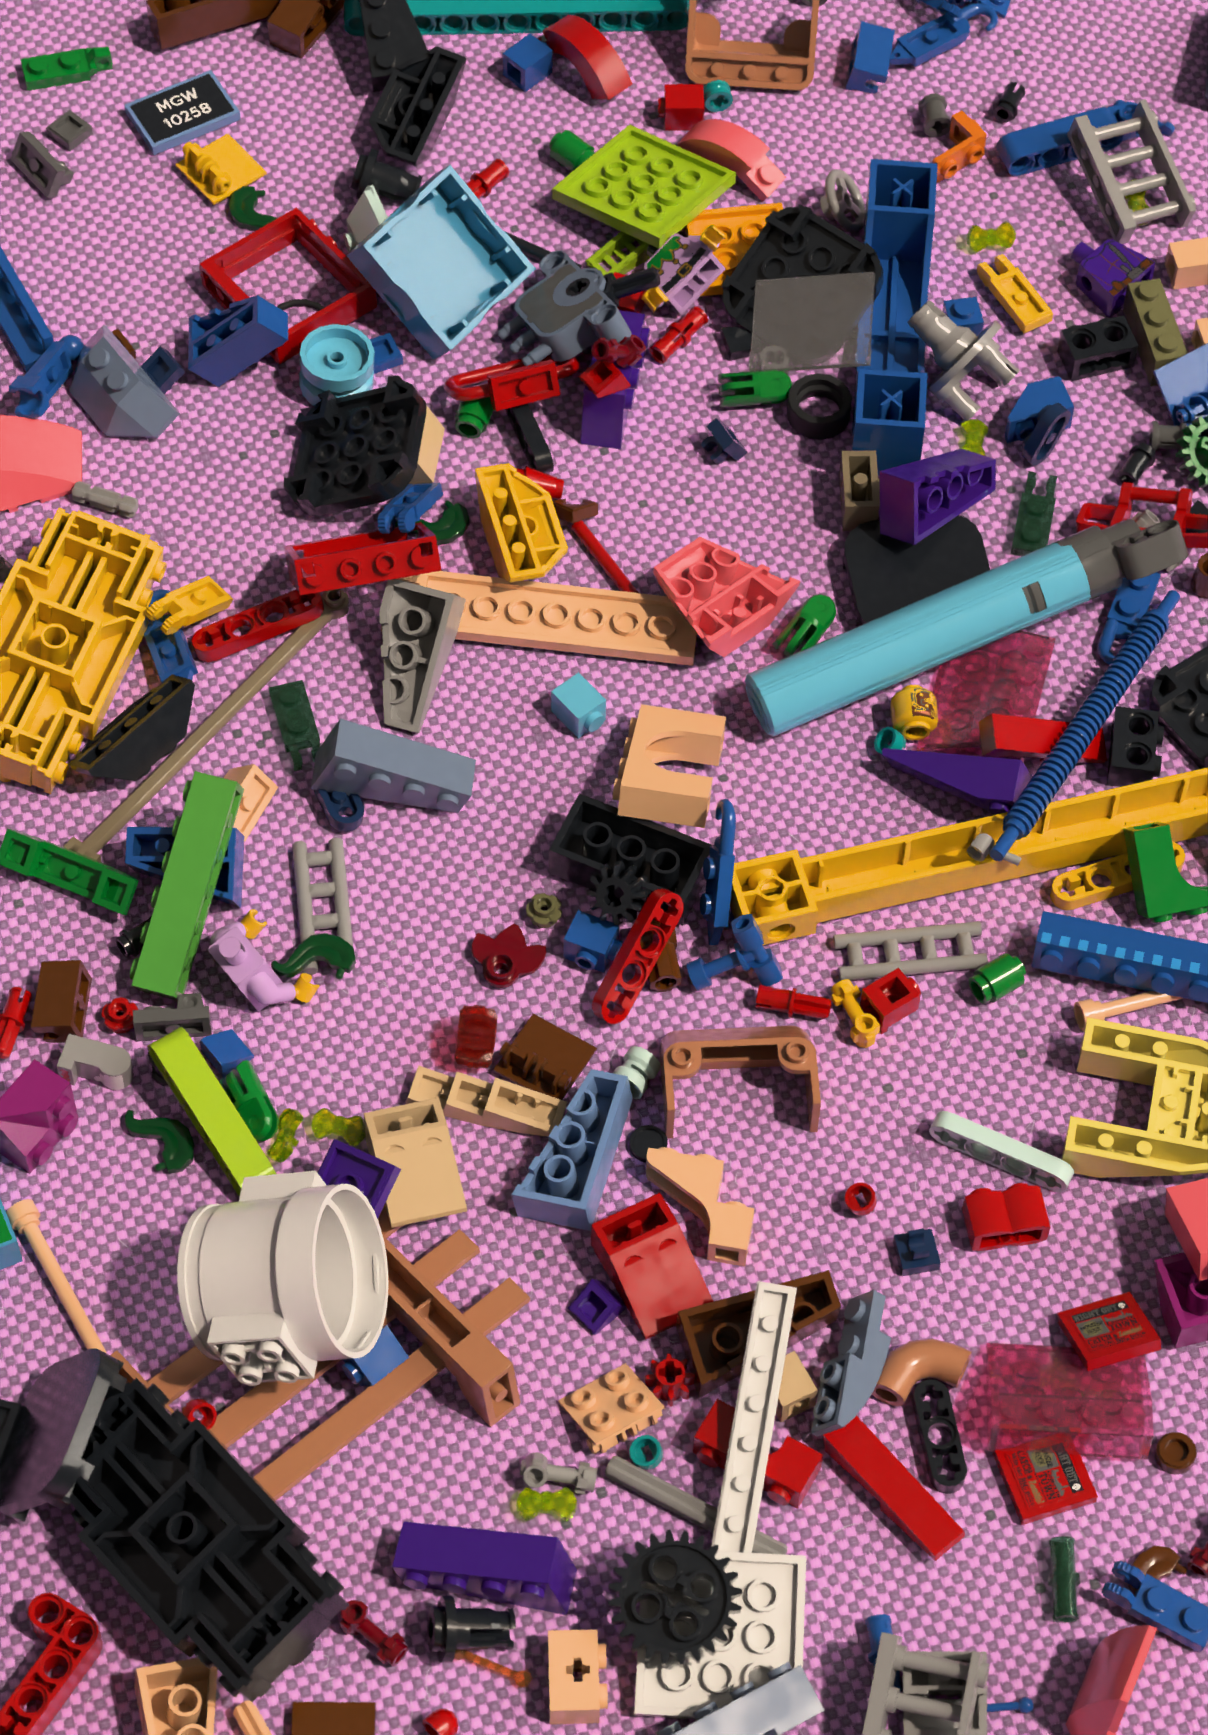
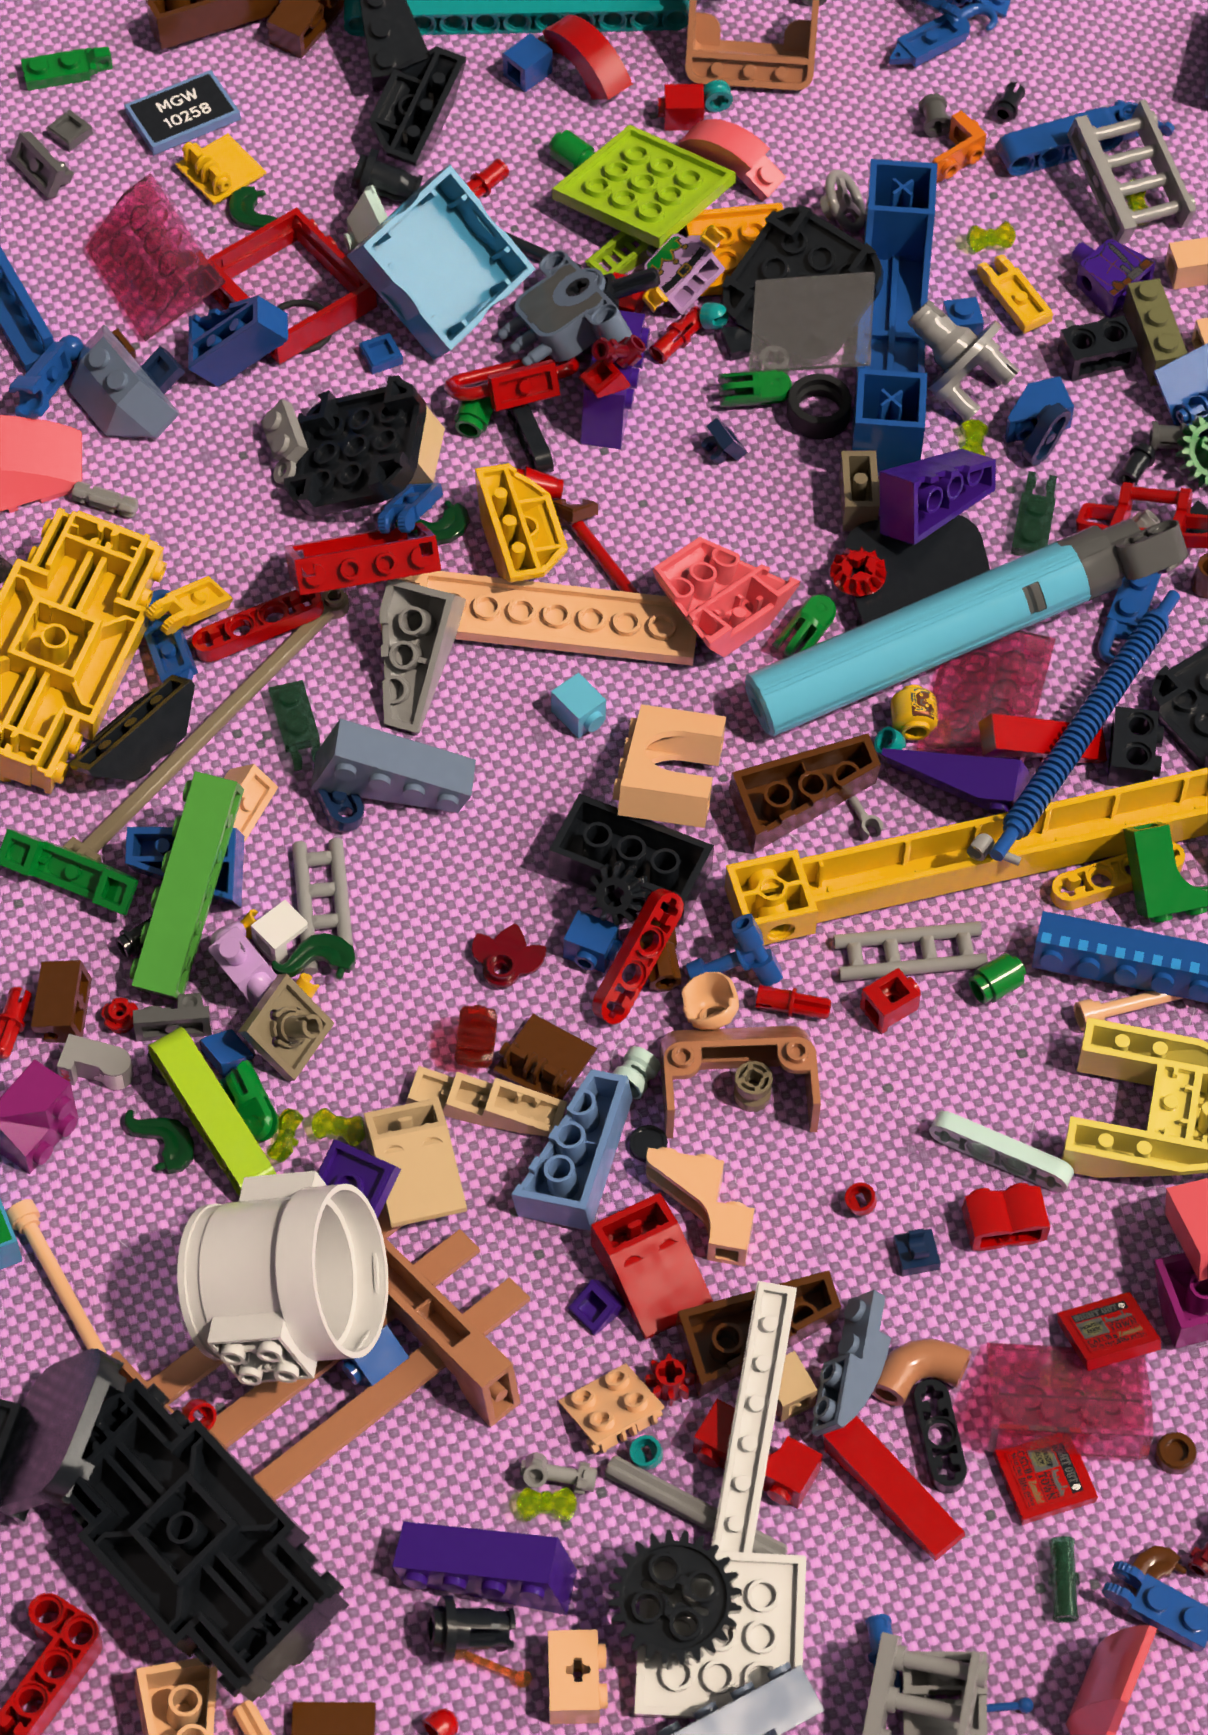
medium azure wheel [299,324,375,406] -> none
dark red bar [340,1600,409,1667] -> none
olive plate [526,893,562,928] -> none
blue plate [700,799,736,945] -> none
yellow bar [831,979,880,1048] -> none
blue hinge [845,21,895,93] -> none
none -> clear pink slope [85,173,226,341]
none -> dark tan plate [238,974,334,1081]
none -> white panel [251,900,308,964]
none -> light grey hinge [261,399,308,485]
none -> light nougat hair [681,972,739,1030]
none -> teal hinge [700,302,729,330]
none -> reddish brown wedge [728,733,881,854]
none -> dark tan wheel [733,1061,773,1112]
none -> red gear [830,546,887,596]
none -> light grey hand [849,796,883,840]

